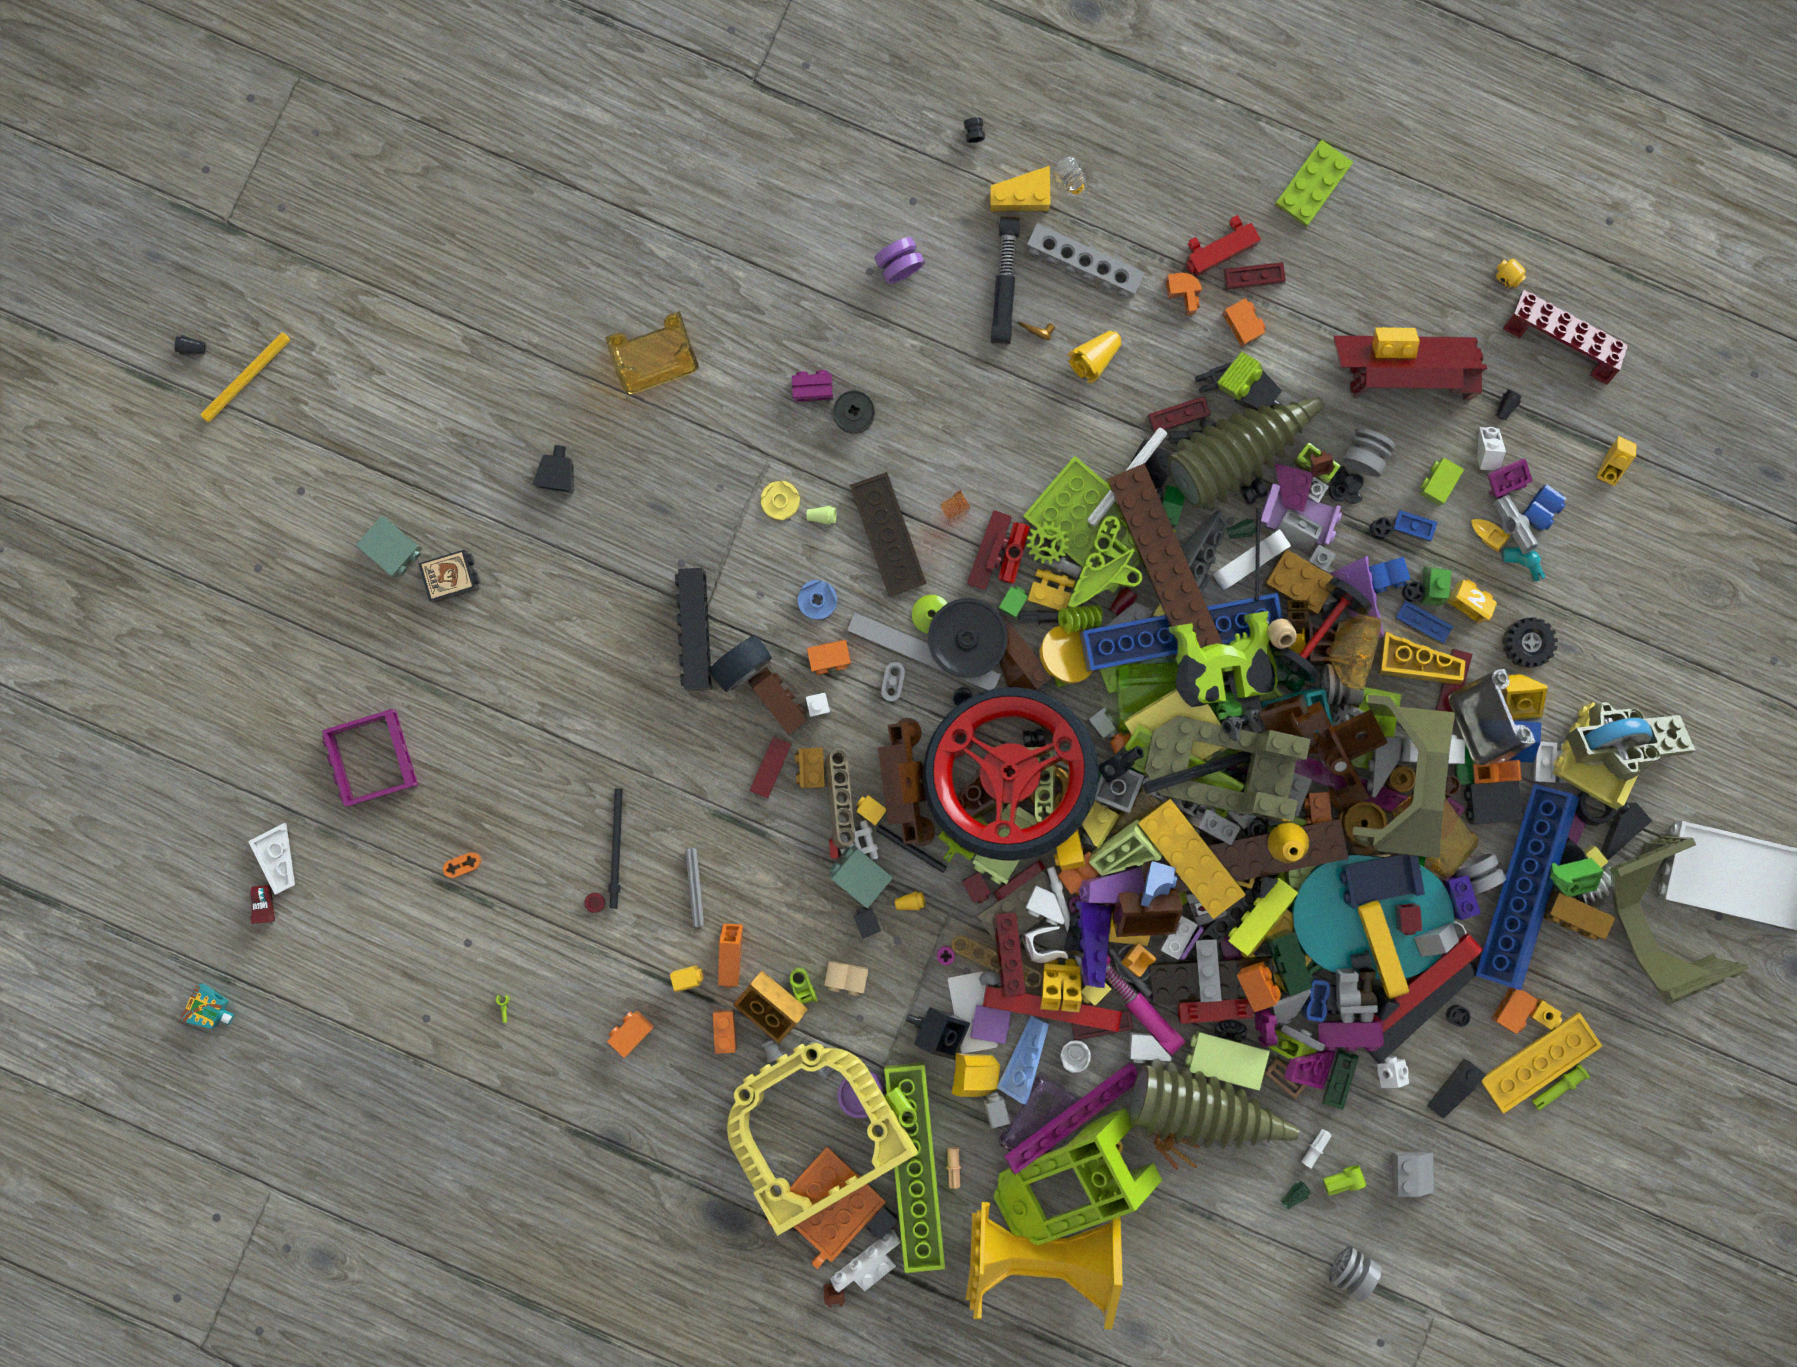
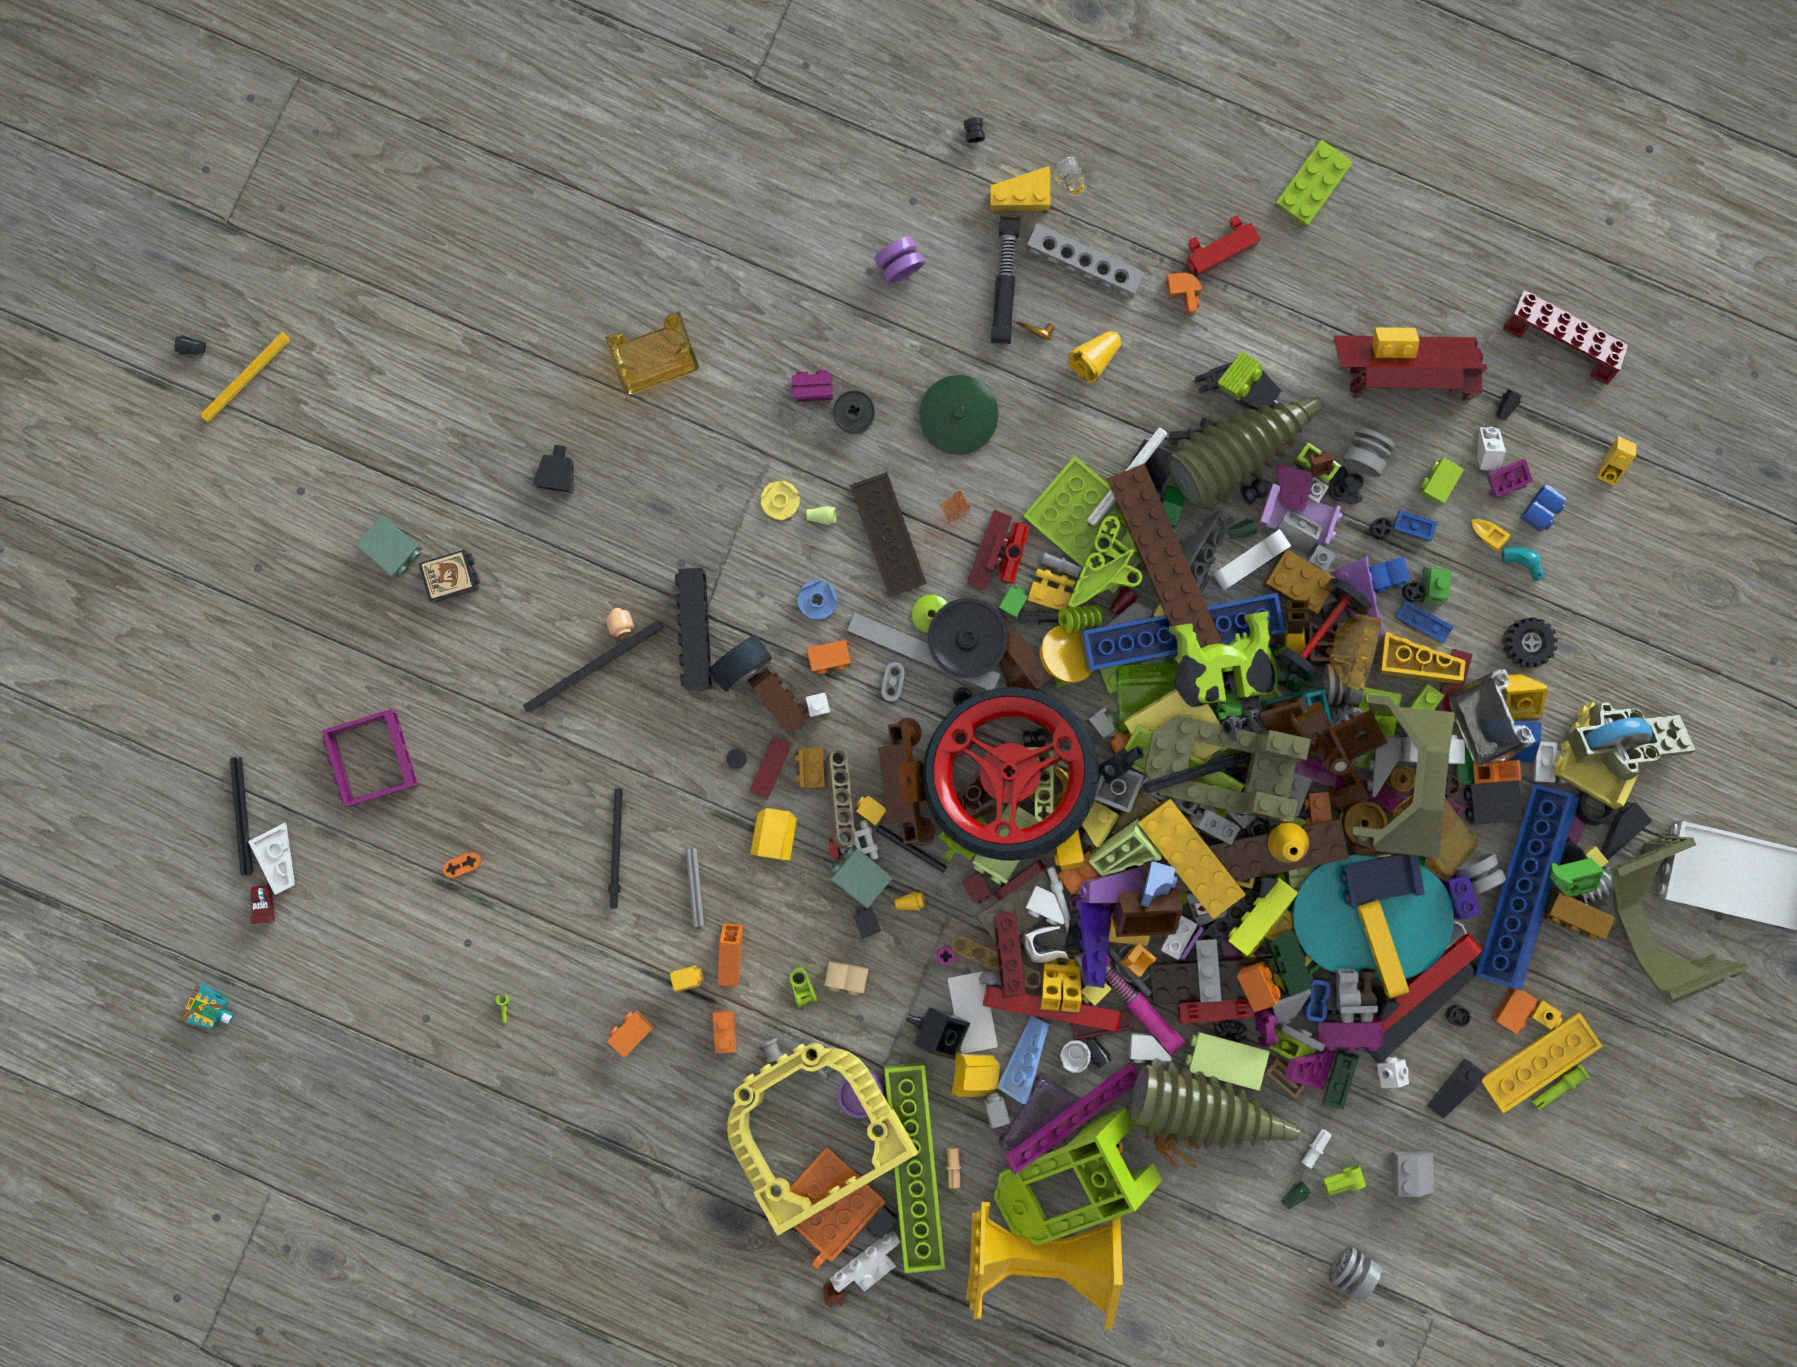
dark red tile [584,892,605,913] -> none
pearl gold brick [733,970,808,1044] -> none
lime piece [884,1086,917,1127] -> none
medium lavender piece [971,1005,1011,1044] -> none
lime gear [1026,521,1070,564] -> none
dark red tile [1148,396,1211,433] -> none
orange brick [1222,298,1265,347] -> none
dark red tile [1224,262,1286,290] -> none
black piece [1255,508,1260,601] -> none
tan head [1267,619,1297,649] -> none
black piece [1350,950,1372,970] -> none
dark red brick [1395,903,1422,935] -> none
light grey slope [1413,922,1459,957] -> none
yellow slope [1446,579,1497,623] -> none
light grey piece [1493,495,1539,554] -> none
yellow head [1495,259,1526,289] -> none
none -> black axle [230,757,253,875]
none -> black tile [523,621,664,712]
none -> light nougat head [605,608,634,639]
none -> black tile [726,749,747,769]
none -> yellow slope [750,808,797,860]
none -> dark green dish [919,375,998,455]
none -> black cone [1086,1037,1112,1068]
none -> lime brick [1406,684,1445,710]

